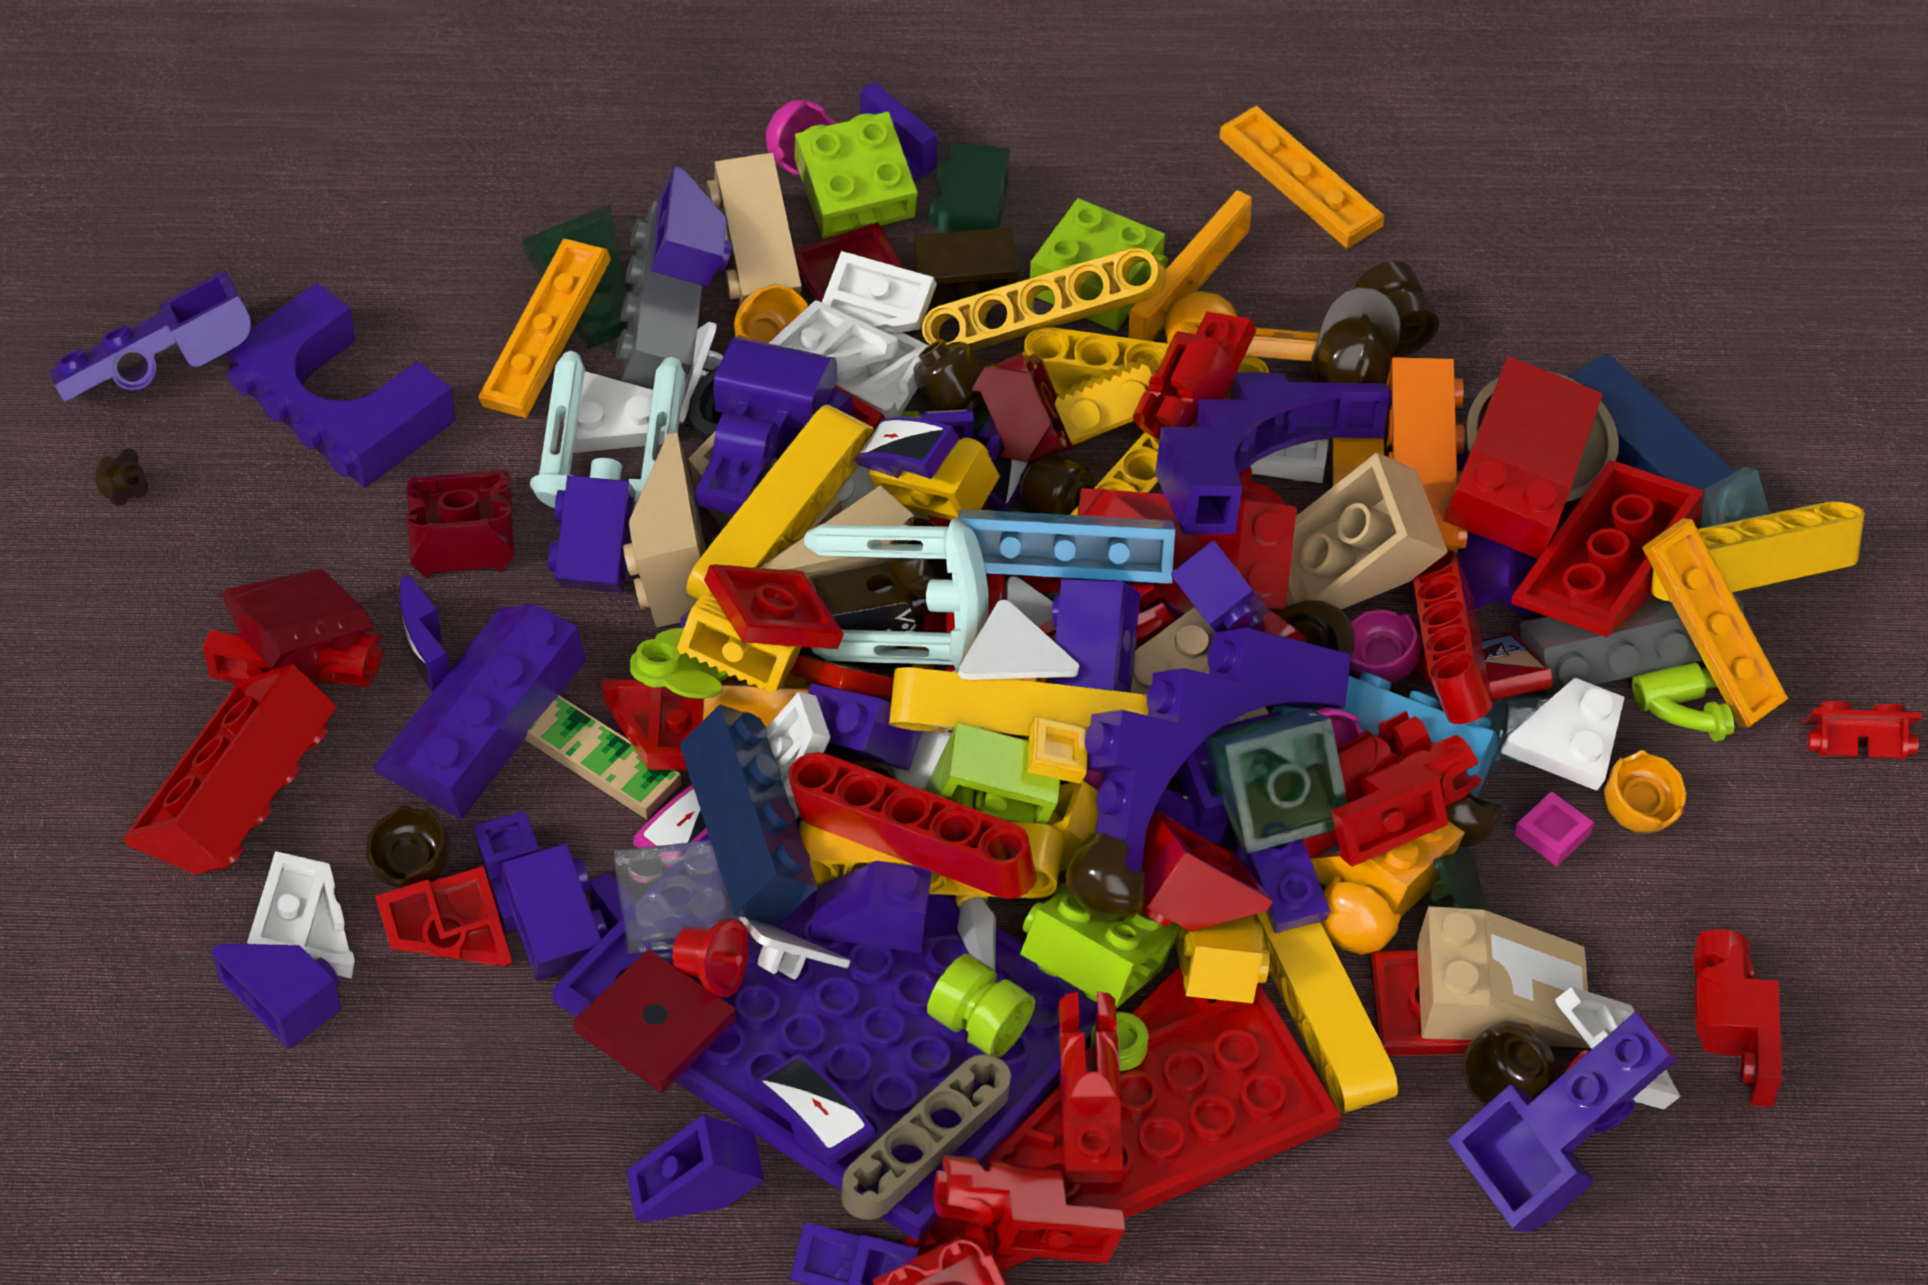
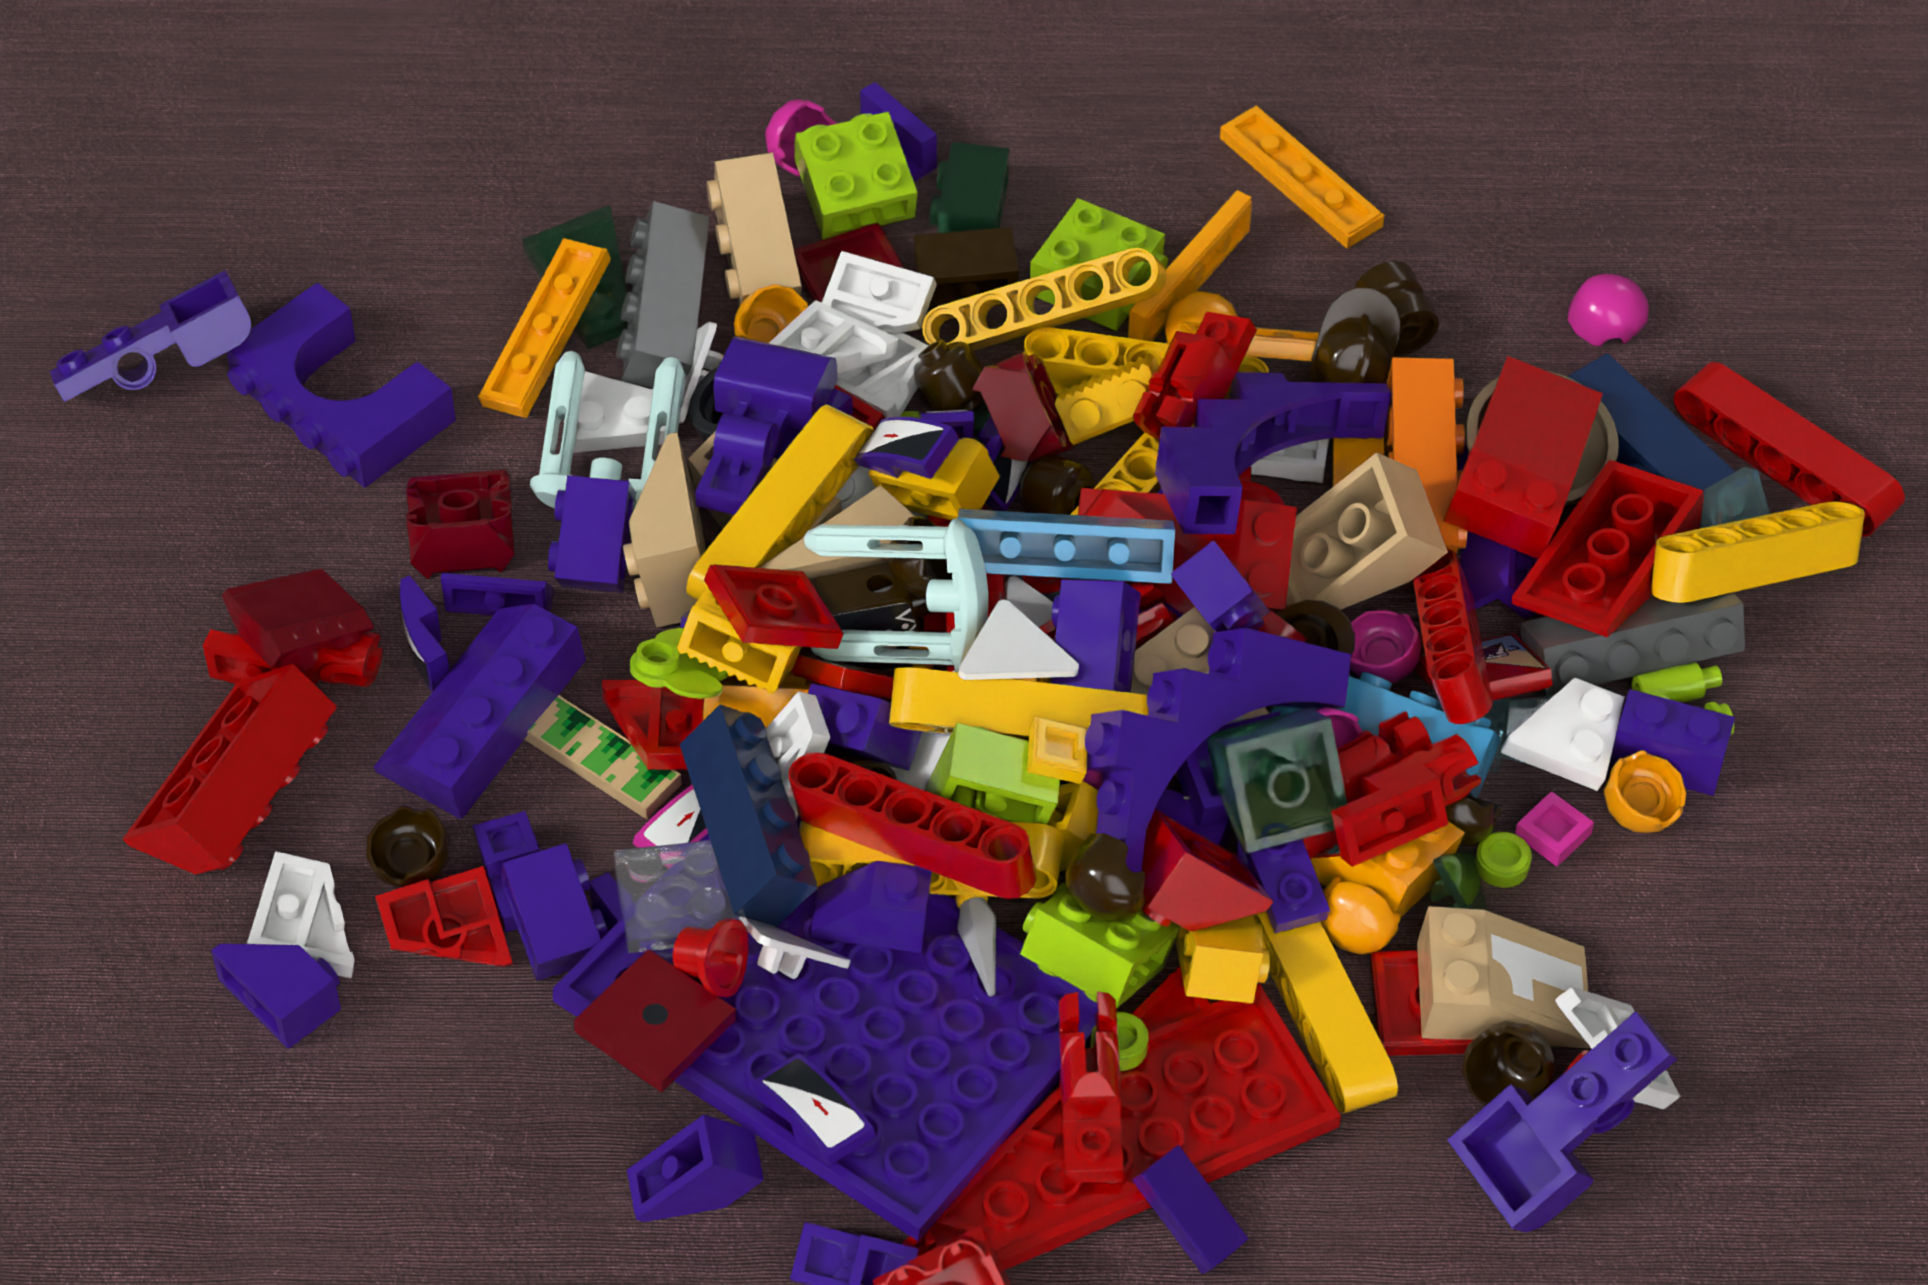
dark brown plate [96,448,148,506] -> none
dark purple slope [651,167,732,287] -> none
dark tan beam [841,1054,1011,1220] -> none
lime wheel [927,954,1036,1058] -> none
red plate [933,1155,1125,1264] -> none
light orange tile [1642,518,1788,728] -> none
red plate [1694,929,1782,1107] -> none
red hinge [1804,701,1922,760] -> none
none -> dark purple slope [441,573,554,616]
none -> dark purple slope [1132,1145,1249,1274]
none -> lime tile [1475,832,1532,888]
none -> dark pink hair [1568,273,1649,346]
none -> dark purple brick [1609,689,1735,796]
none -> red beam [1673,362,1905,537]

